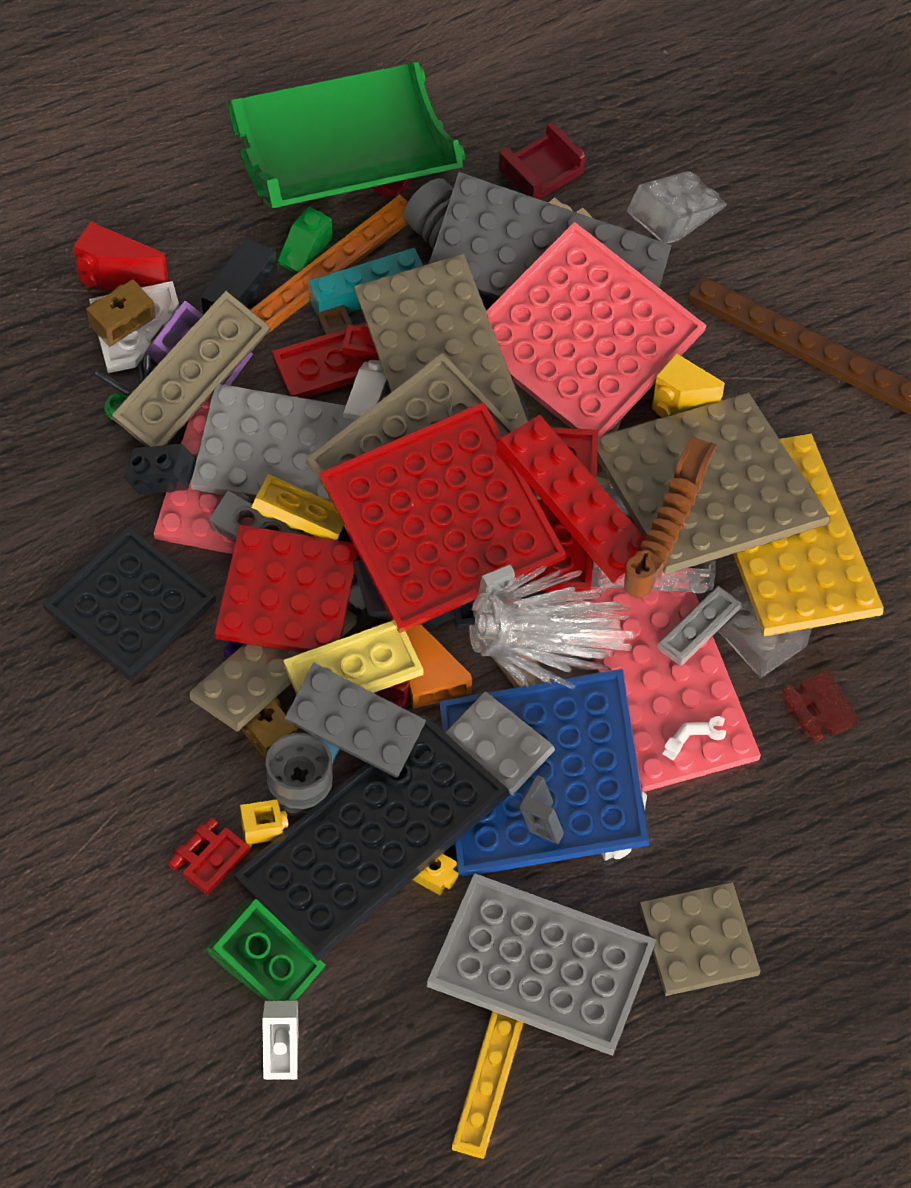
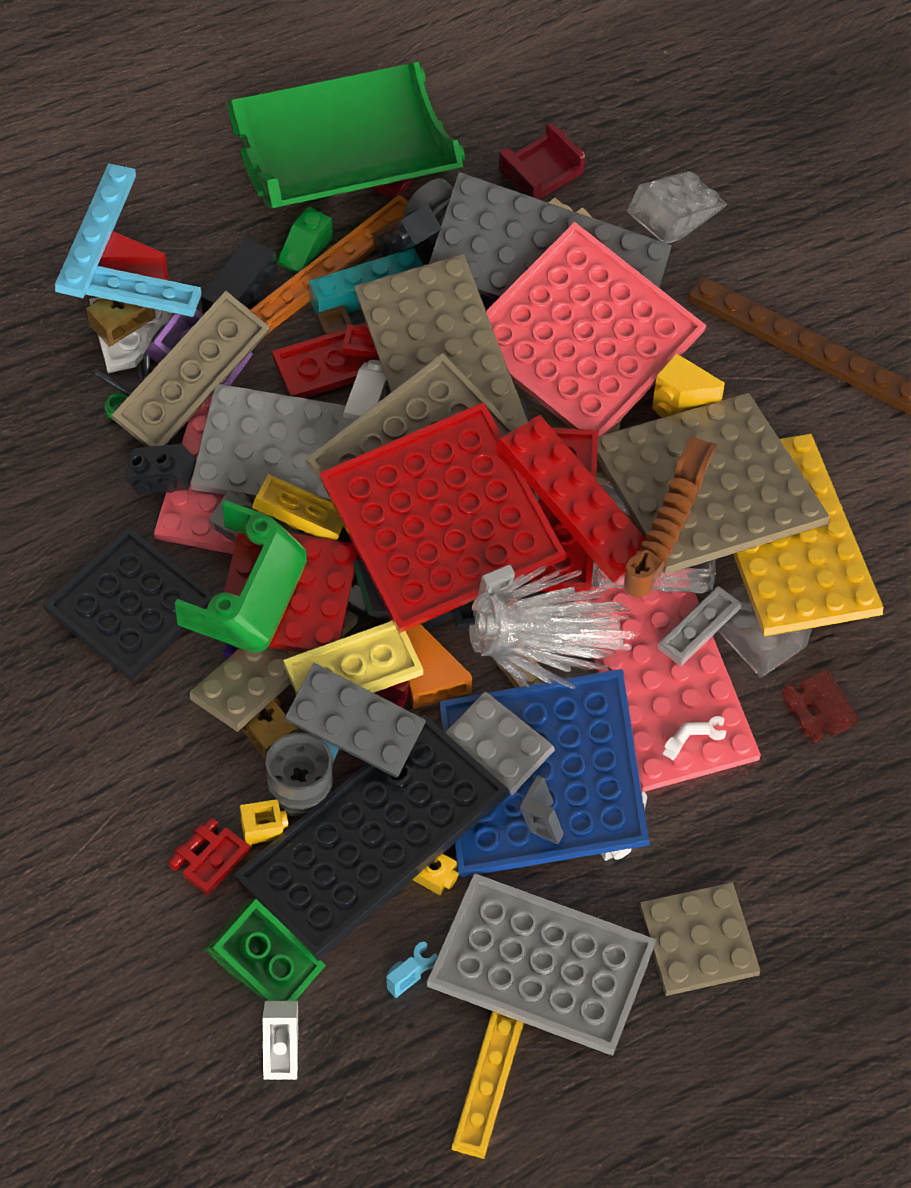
none -> medium azure plate [55,163,136,298]
none -> medium azure plate [85,266,202,317]
none -> green windscreen [175,500,307,653]
none -> black brick [371,204,442,257]
none -> medium azure plate [386,941,438,998]

